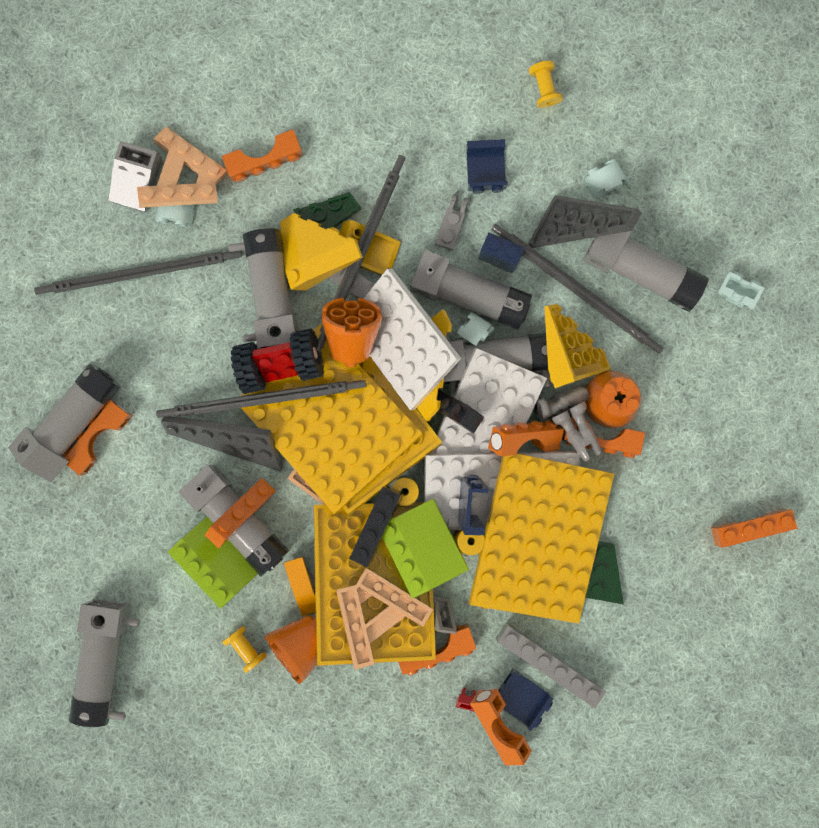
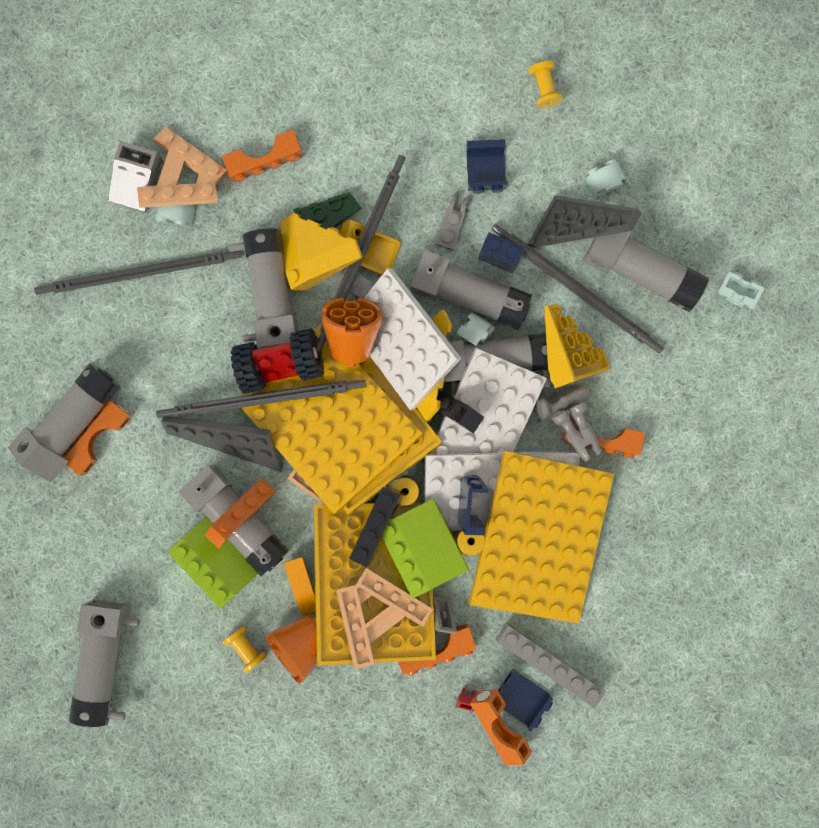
orange arch [488,420,564,457] -> none
orange cone [585,371,641,428] -> none
dark green wing [585,541,624,605] -> none
orange arch [711,509,798,548] -> none

